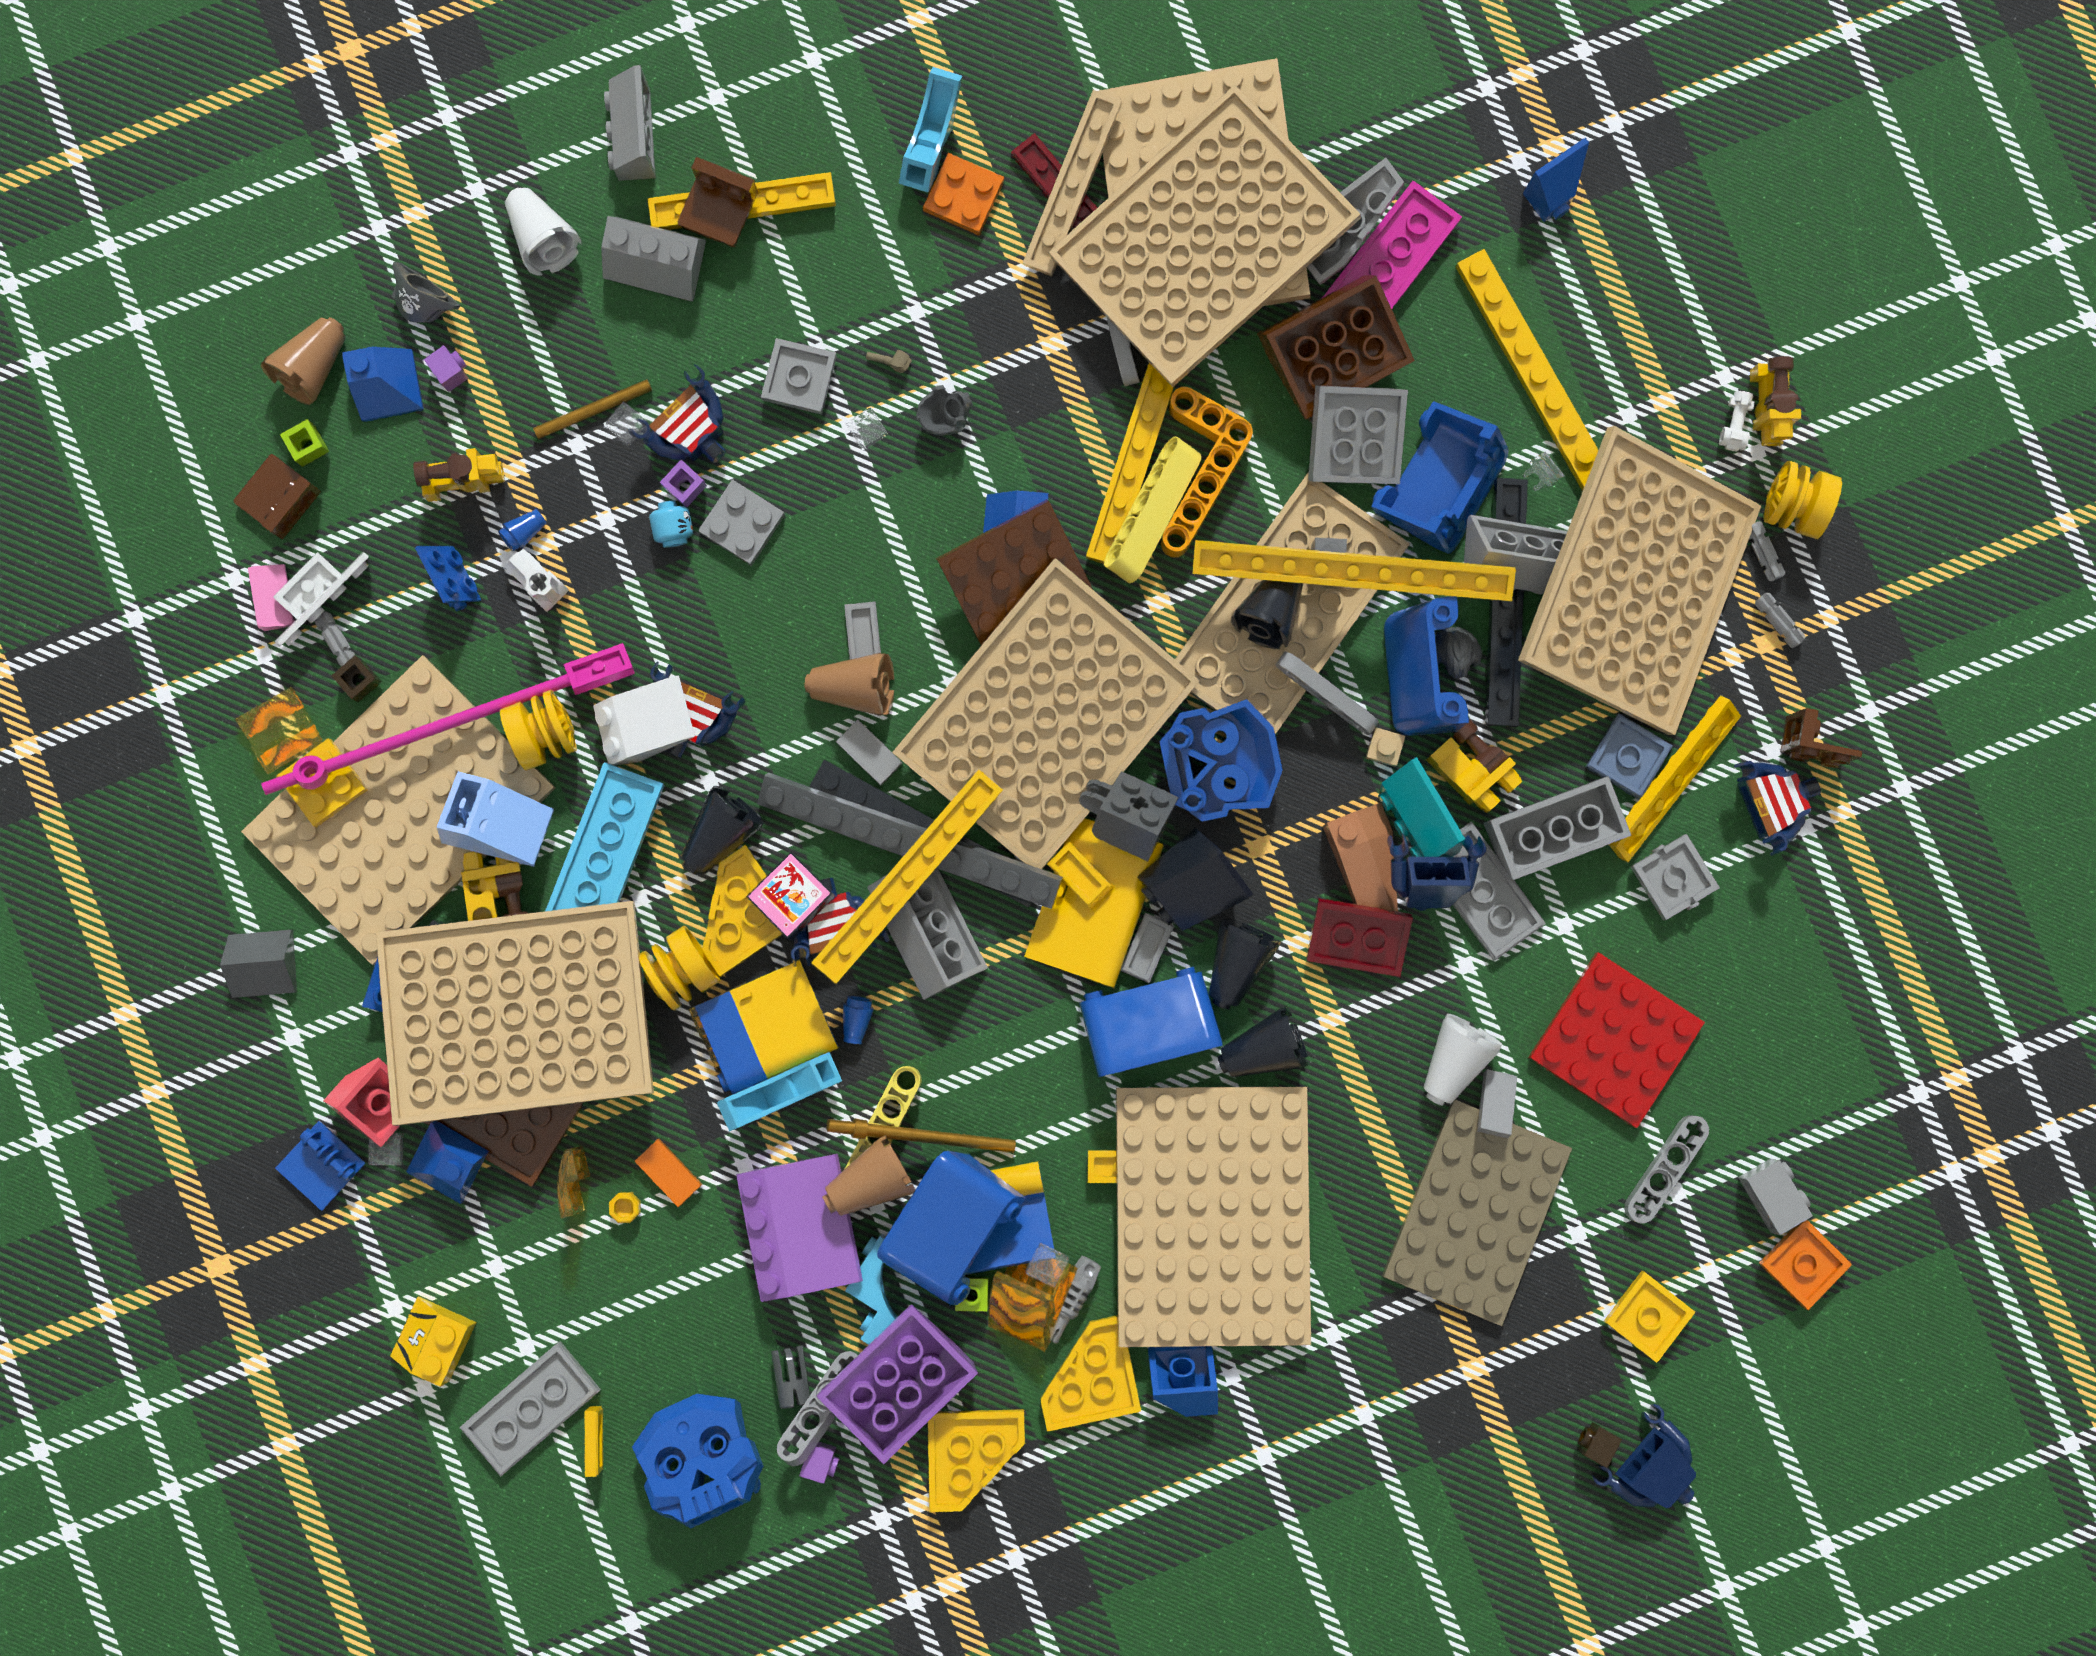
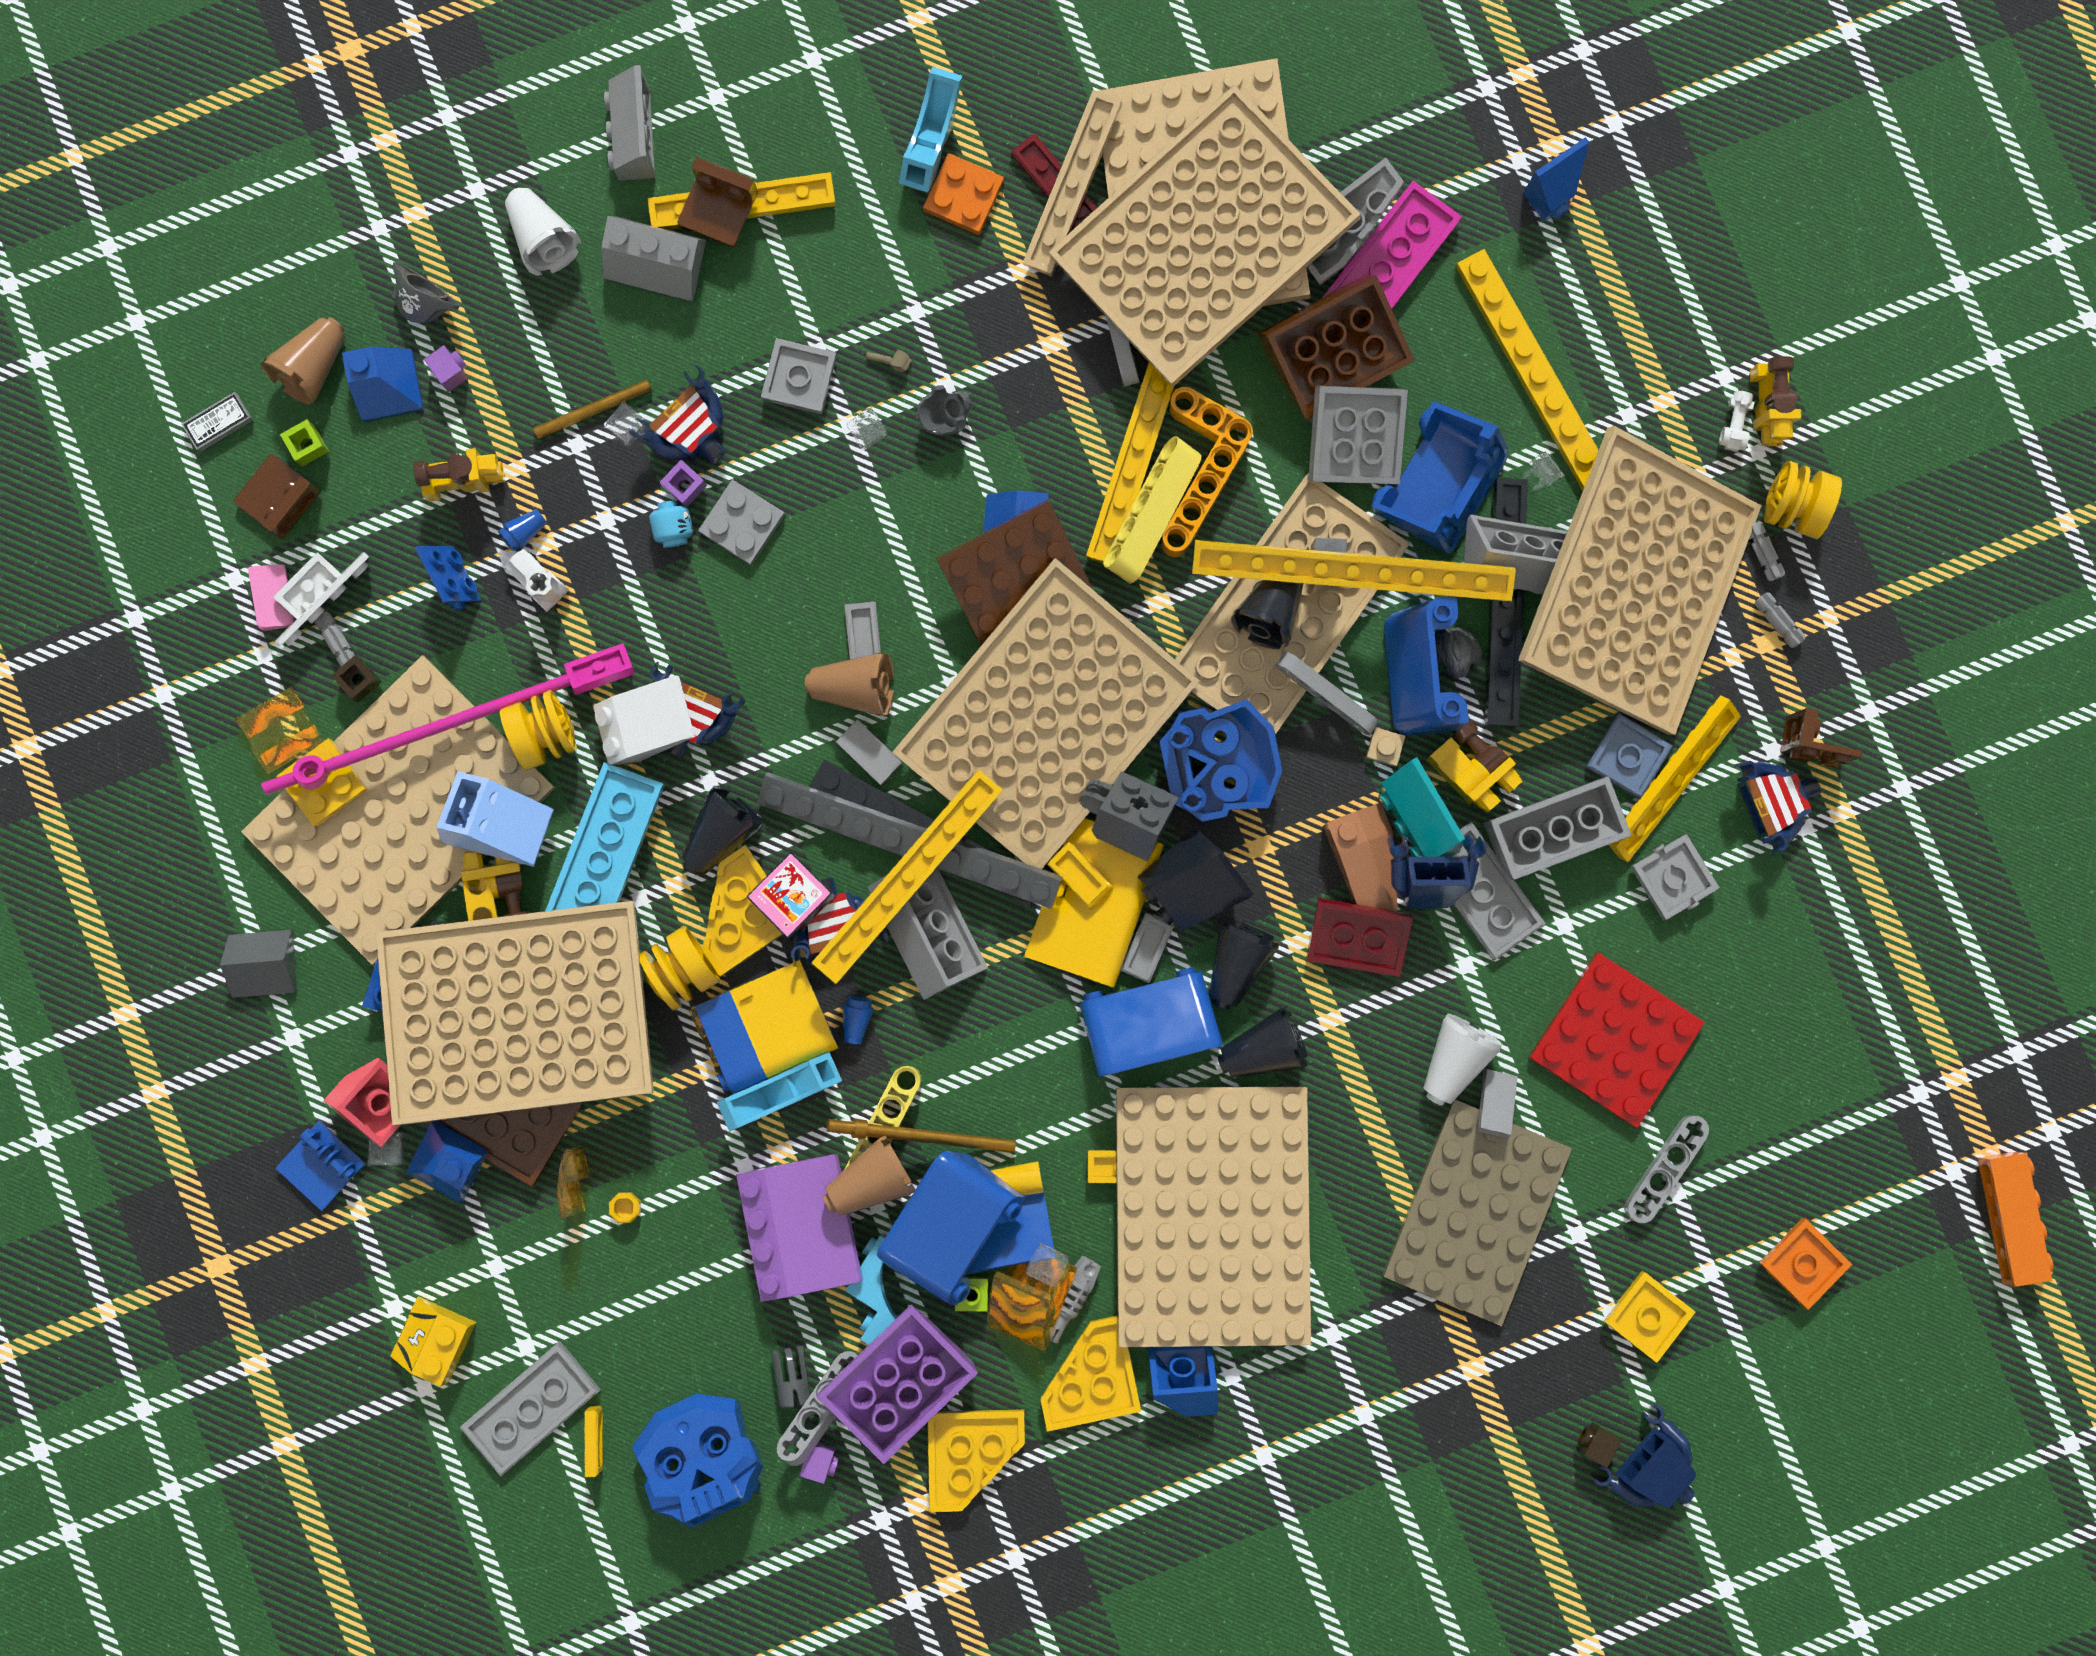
orange tile [635,1139,703,1207] -> none
light grey brick [1738,1158,1813,1235] -> none
none -> tile [181,392,253,452]
none -> orange brick [1977,1152,2054,1287]

